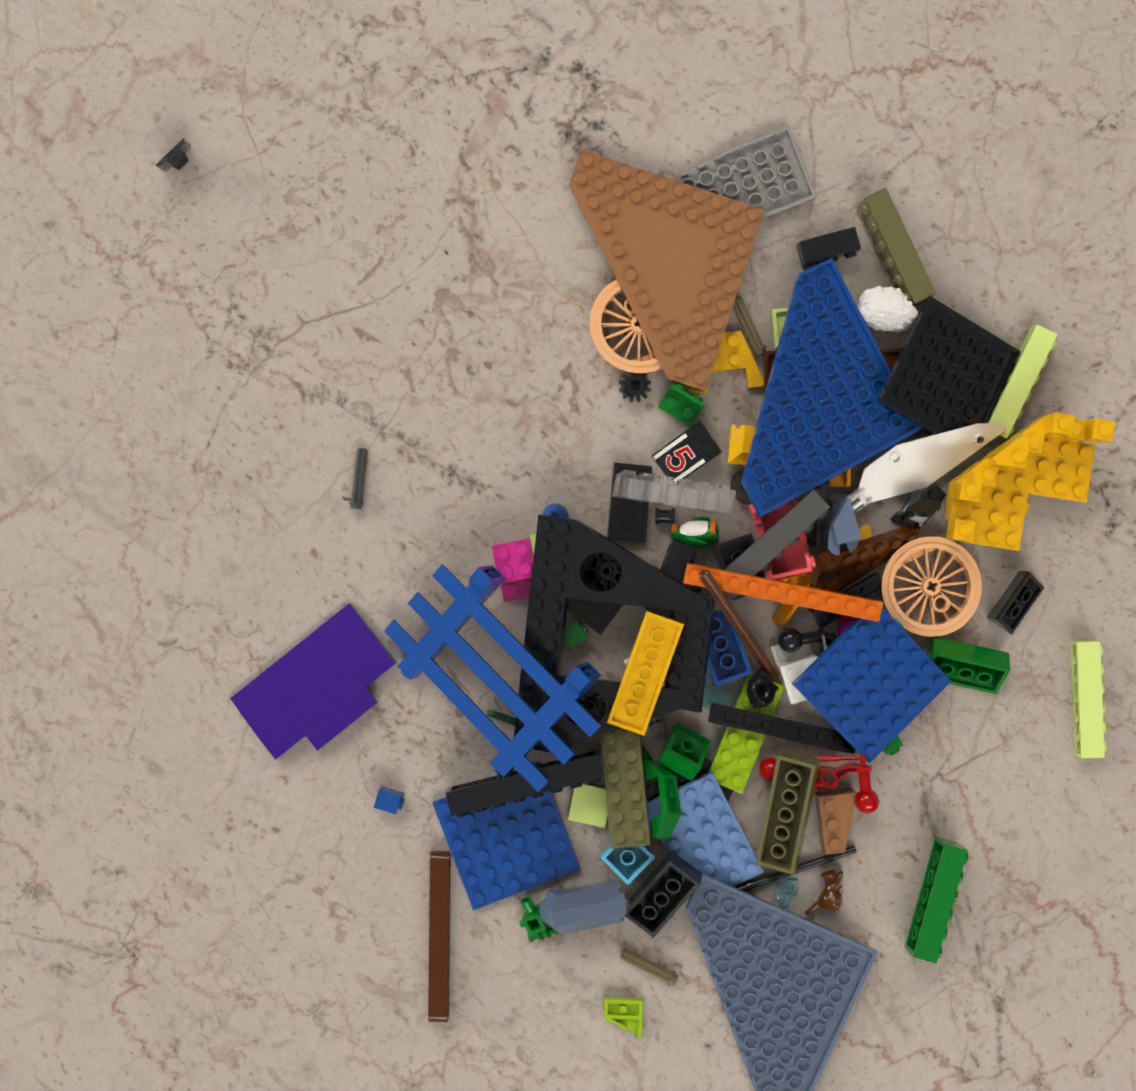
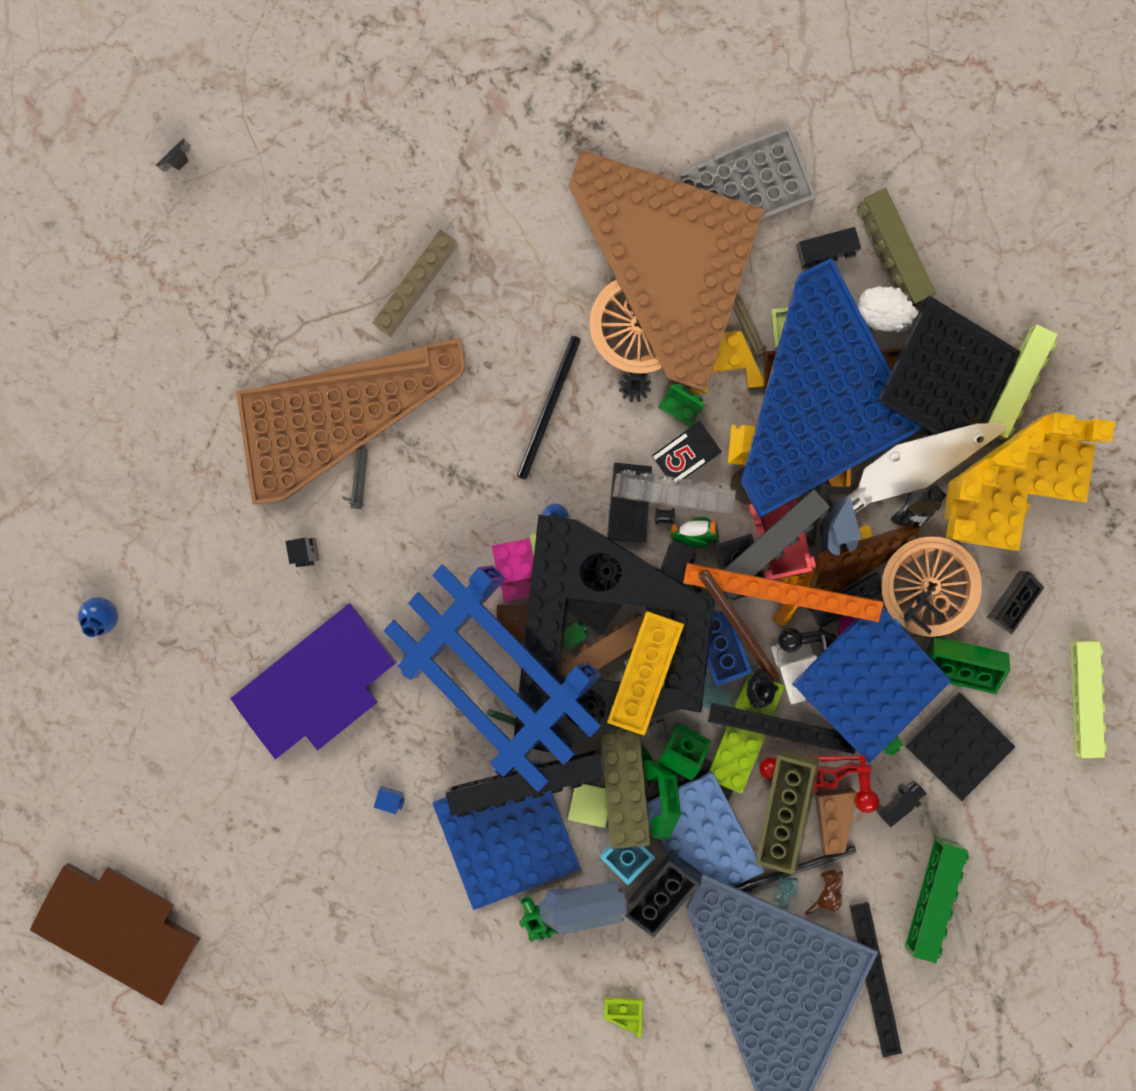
reddish brown beam [428,851,451,1022] -> none
dark tan axle [620,949,679,986] -> none
none -> reddish brown slope [30,863,201,1005]
none -> blue brick [78,597,118,637]
none -> medium nougat wing [236,339,465,505]
none -> black arch [285,538,319,567]
none -> dark tan brick [372,229,458,337]
none -> reddish brown tile [497,605,528,644]
none -> black axle [517,336,581,480]
none -> medium nougat brick [560,613,644,675]
none -> black tile [849,902,902,1057]
none -> black hips [875,780,927,828]
none -> black plate [904,589,944,634]
none -> black plate [905,692,1016,801]

